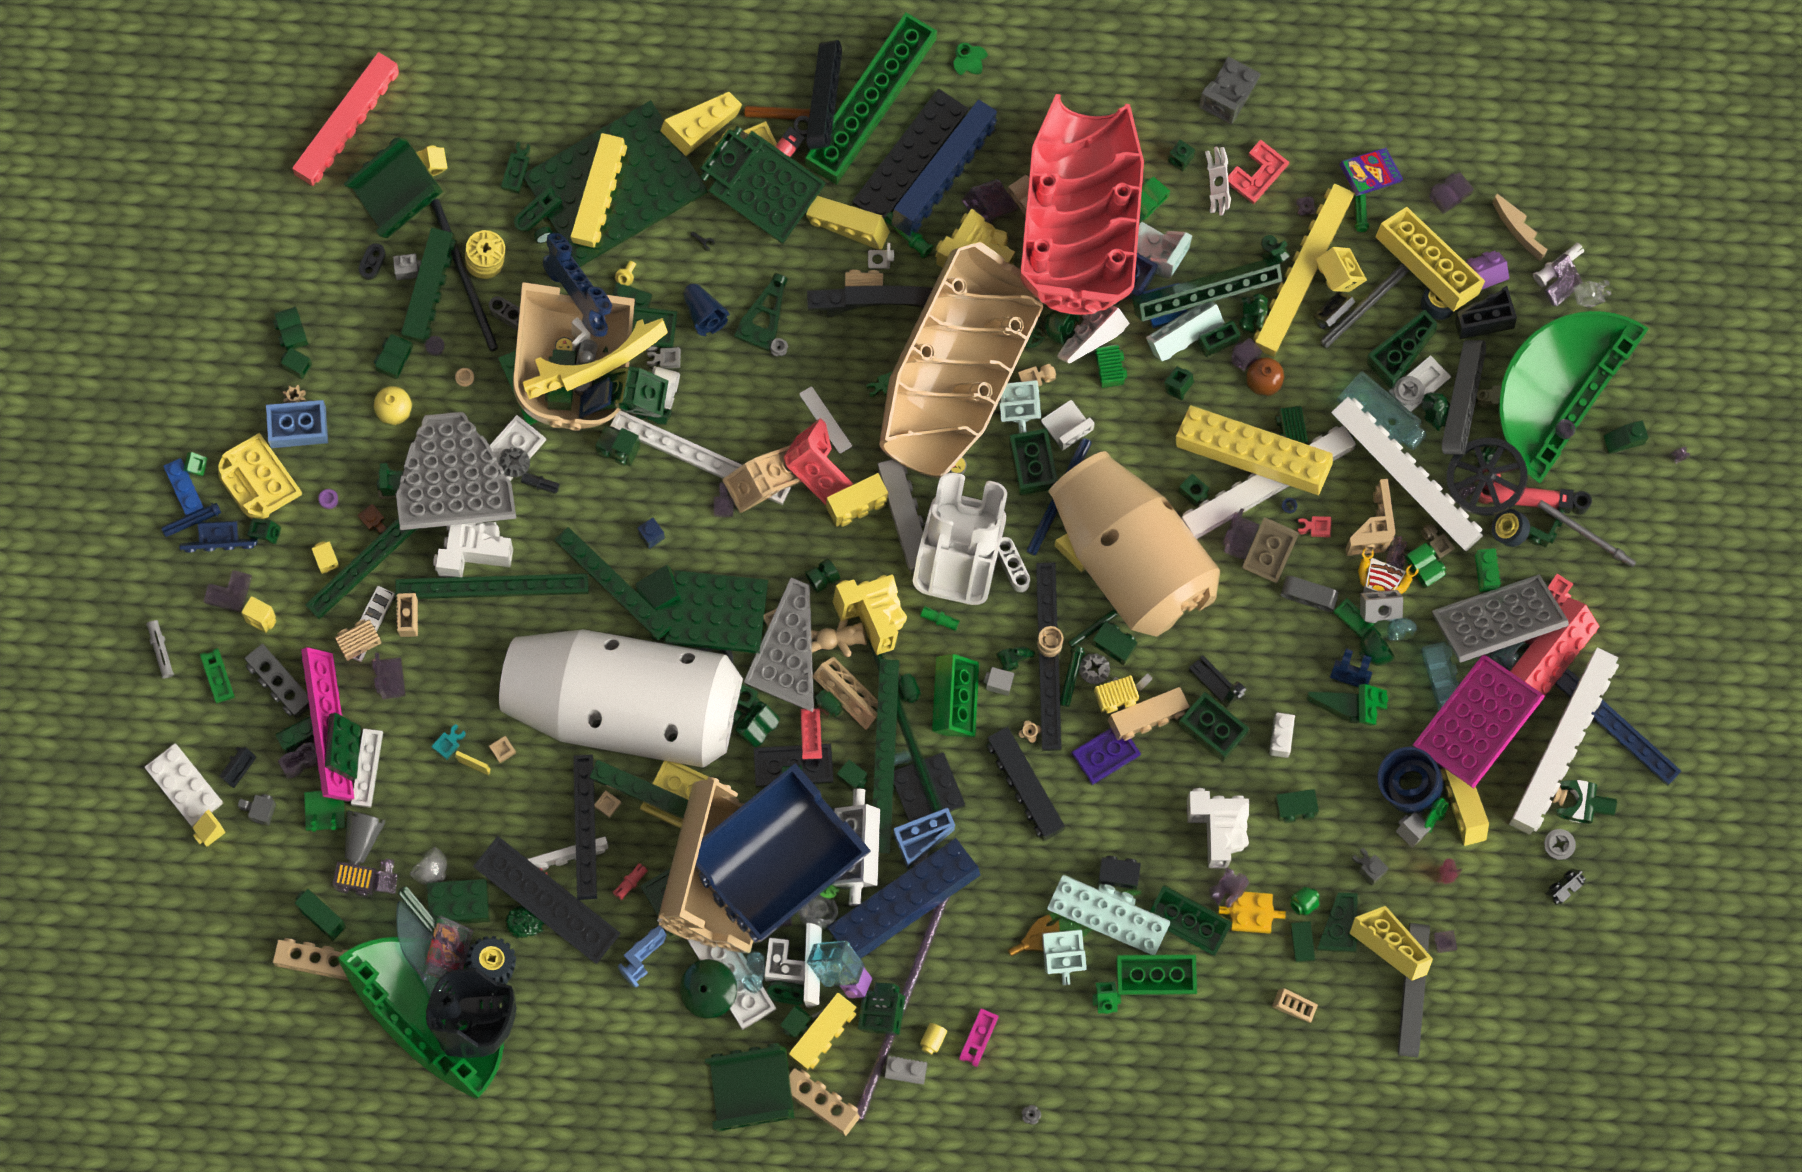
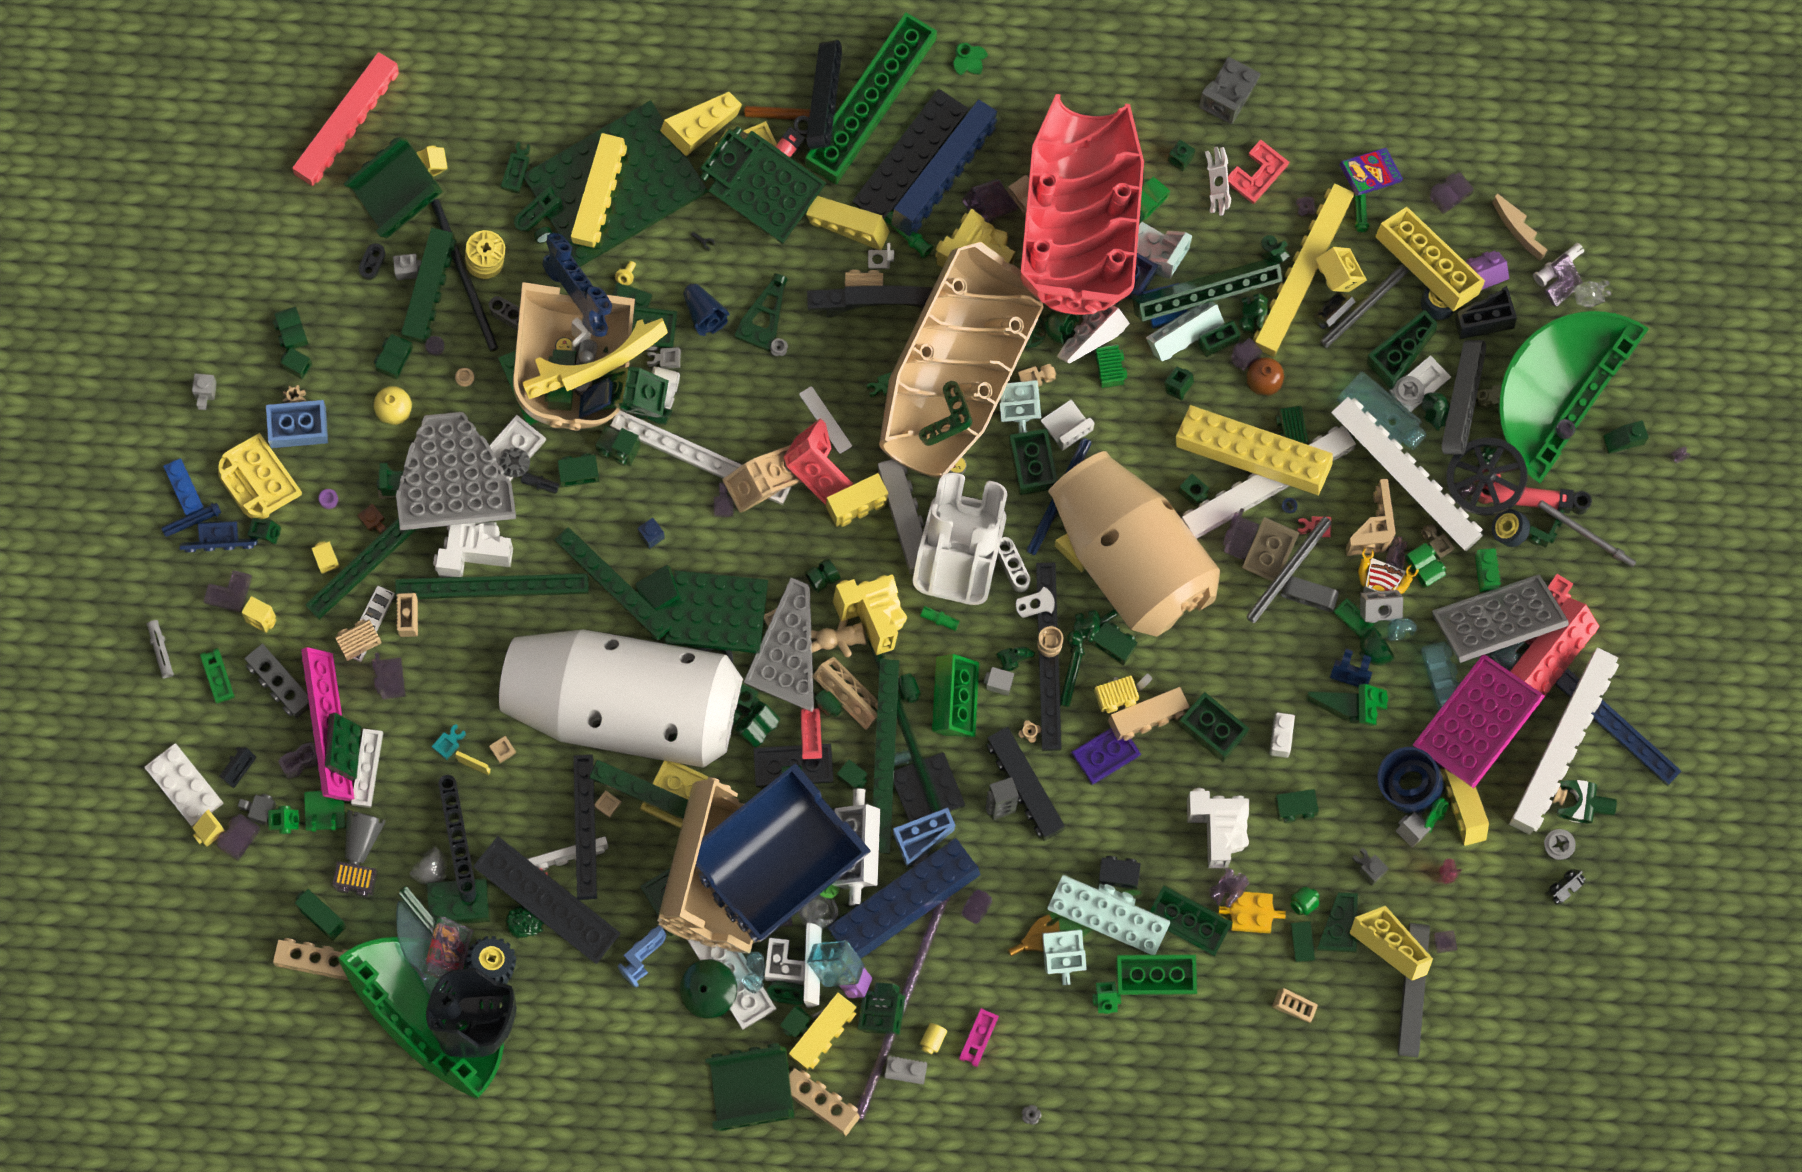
plate [183,452,208,476] -> none
dark green brick [275,717,314,755] -> none
plate [374,859,398,894] -> none
coral pin [613,863,648,900] -> none
light grey gear [1079,653,1110,684] -> none
black hinge [1188,655,1246,708] -> none
none -> light grey brick [192,374,217,410]
none -> brick [217,814,261,861]
none -> green brick [268,806,299,834]
none -> black beam [439,775,477,902]
none -> dark green brick [558,453,600,487]
none -> dark green beam [919,381,972,446]
none -> clear purple gear [962,889,992,924]
none -> dark grey brick [985,777,1019,820]
none -> white piece [1016,587,1055,618]
none -> dark green animal [1067,610,1101,649]
none -> dark grey axle [1247,517,1331,623]

